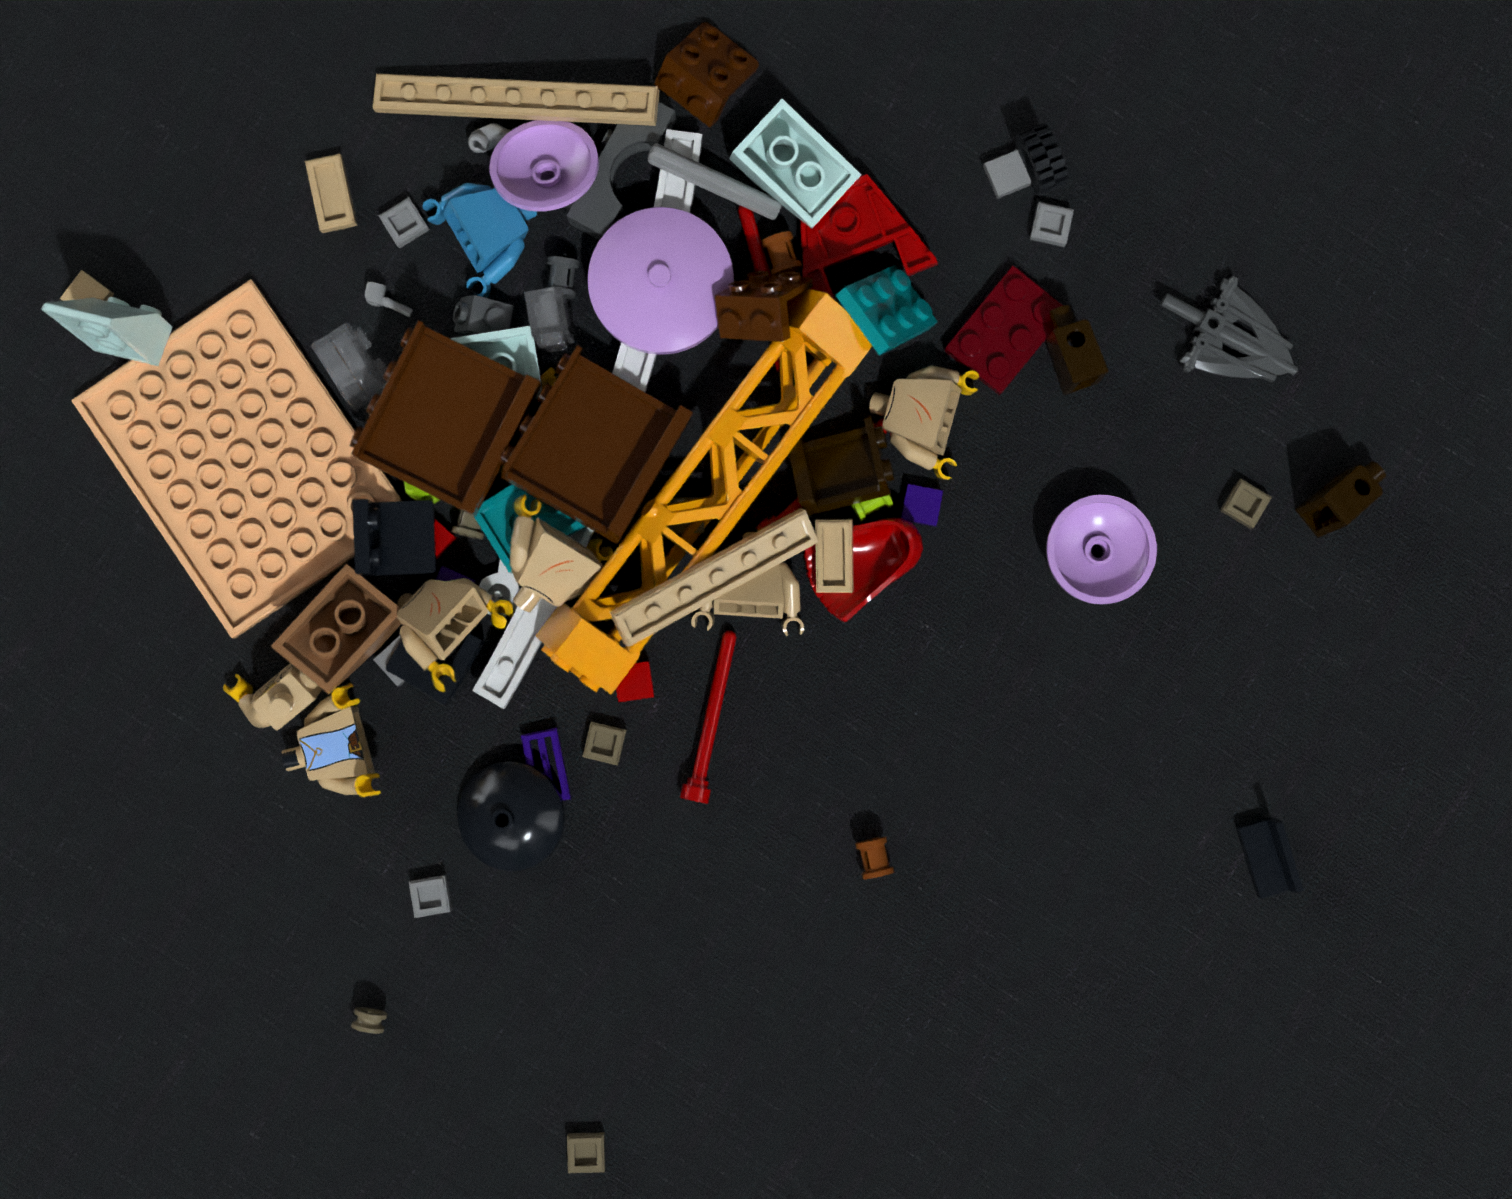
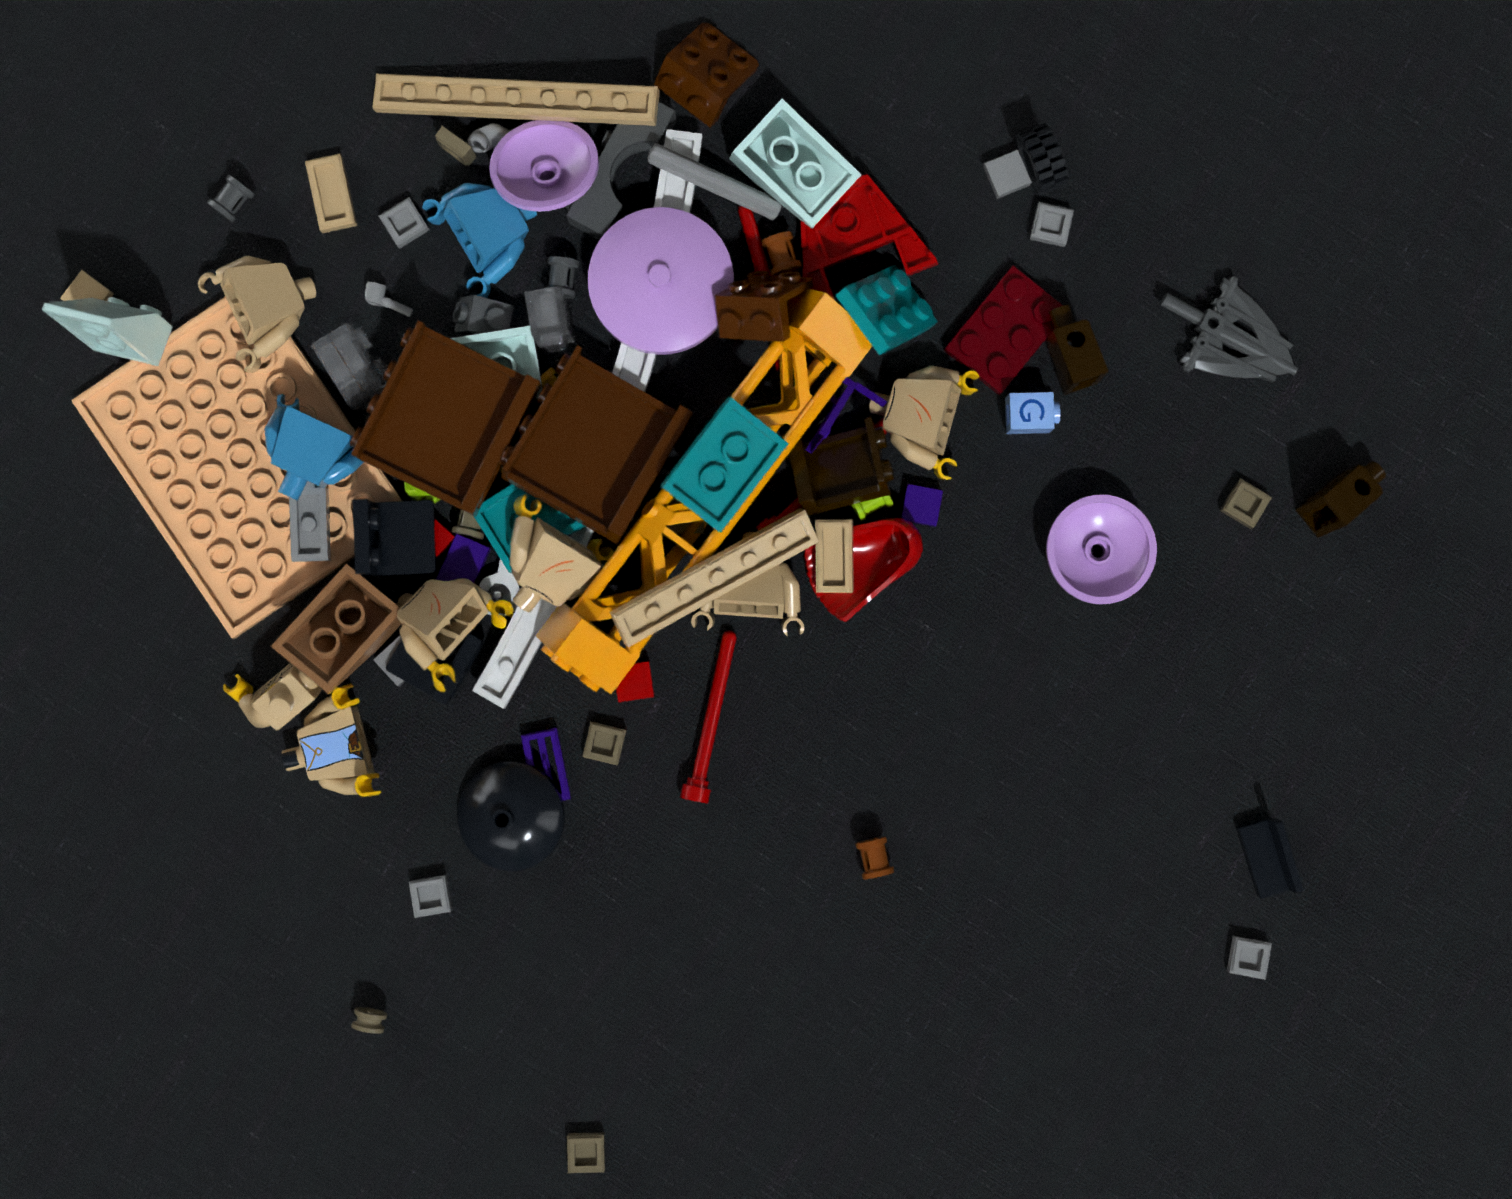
none -> tan torso [198,256,316,373]
none -> dark grey bush [207,174,255,223]
none -> dark azure torso [264,394,364,501]
none -> light grey hinge [289,481,331,562]
none -> dark tan tile [435,126,477,166]
none -> dark purple tile [442,534,491,581]
none -> teal plate [660,397,789,533]
none -> dark purple piece [806,377,888,454]
none -> light blue brick [1005,392,1060,434]
none -> light grey tile [1227,935,1272,980]

